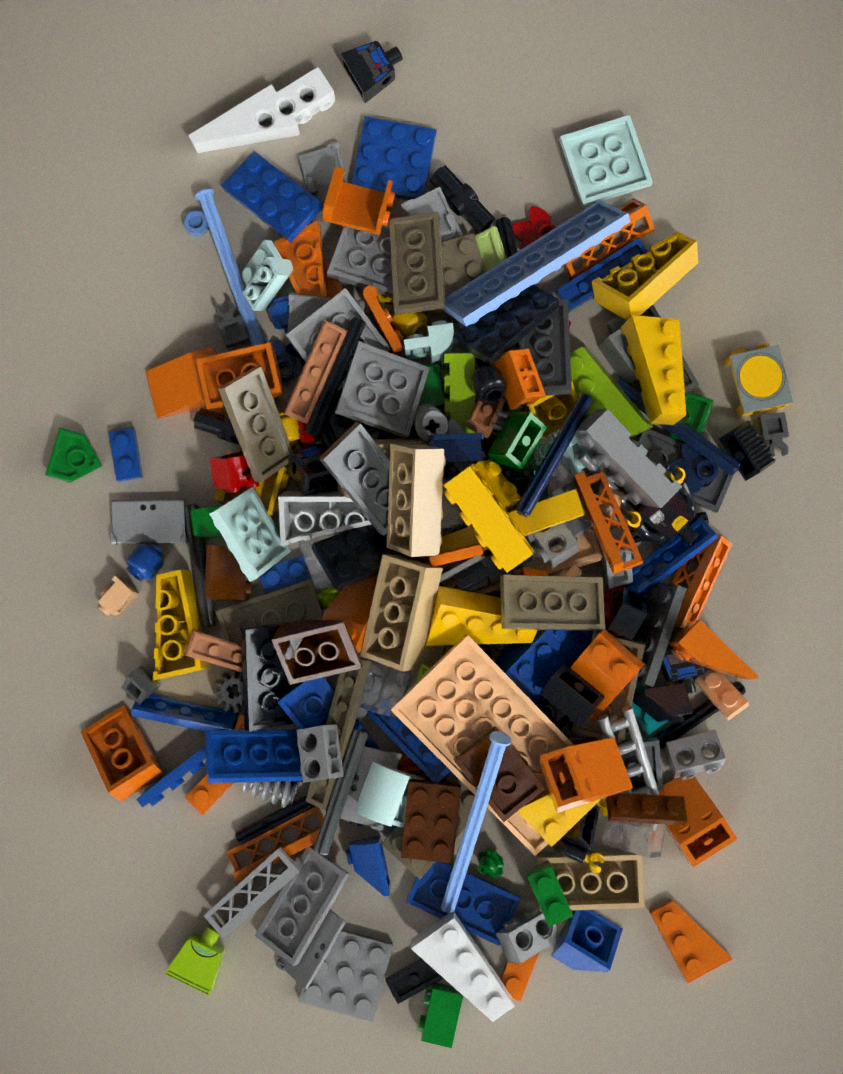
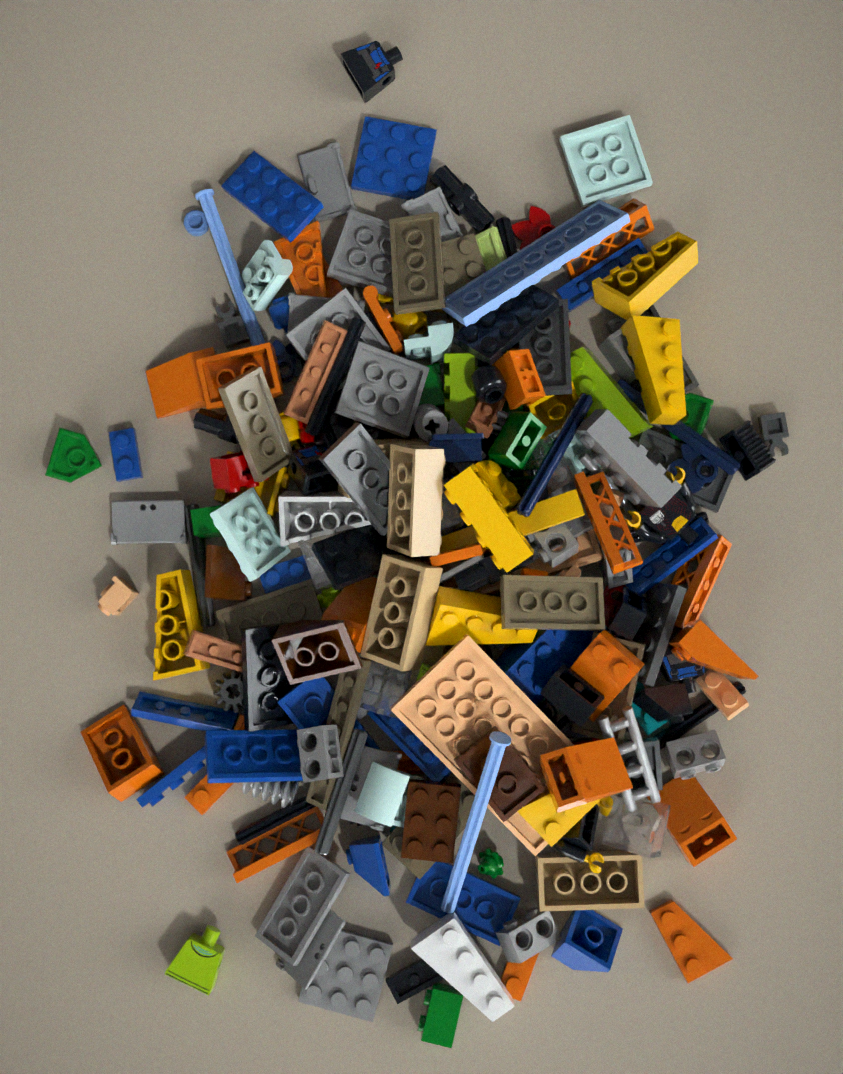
dark grey brick [121,666,161,705] -> none
blue head [126,543,164,581] -> none
white brick [188,67,335,153] -> none
light grey fence [203,847,305,939] -> none
orange panel [322,166,395,235] -> none
green brick [525,861,573,927] -> none
reddish brown plate [606,793,687,825] -> none
panel [724,343,793,418] -> none

